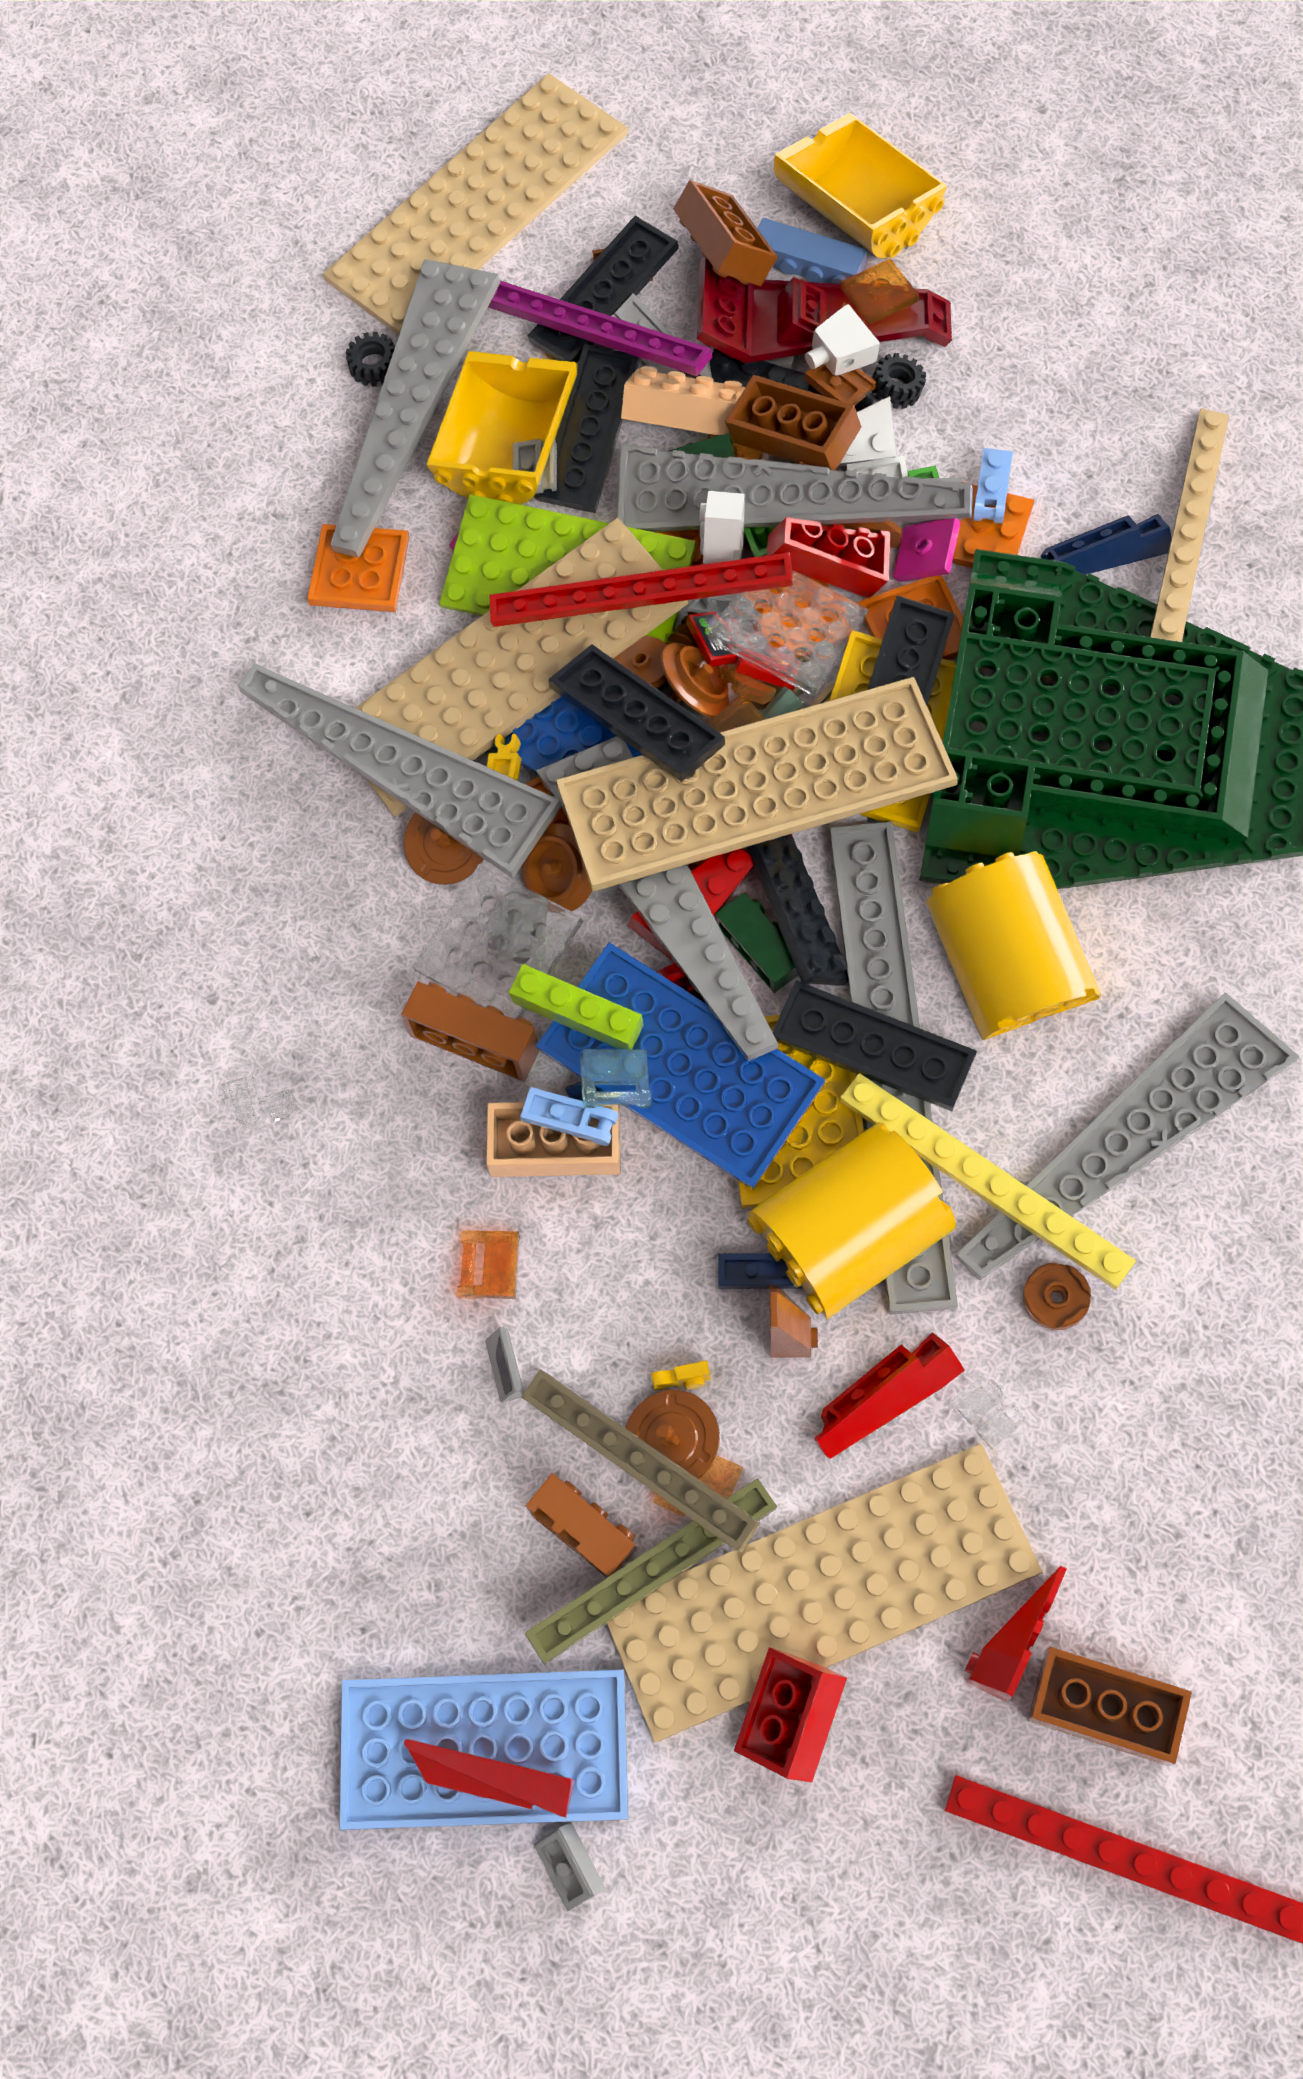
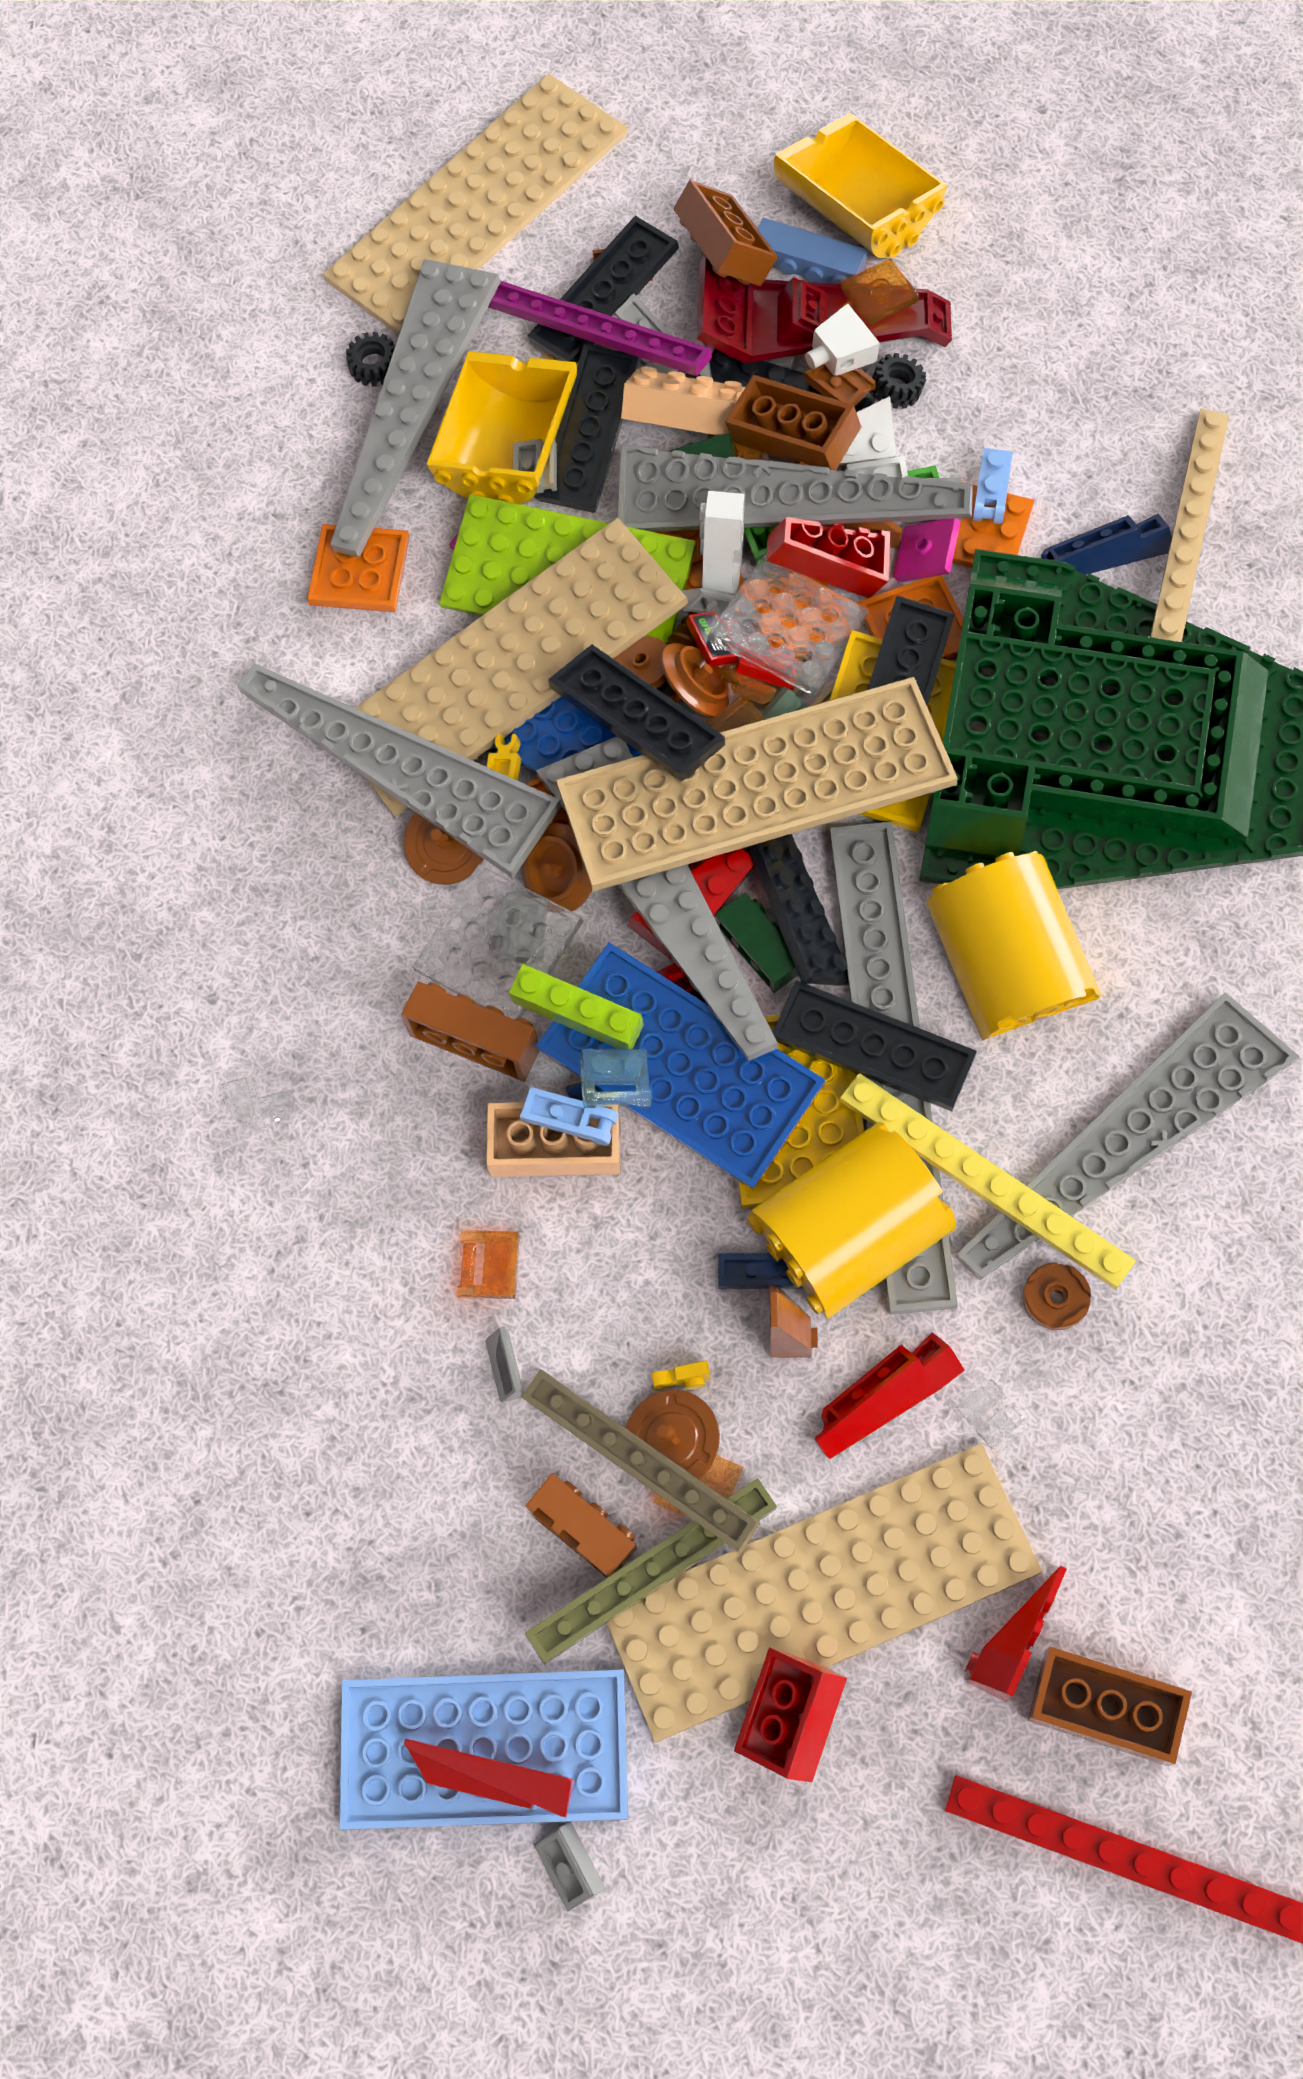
red plate [489,552,793,627] -> none

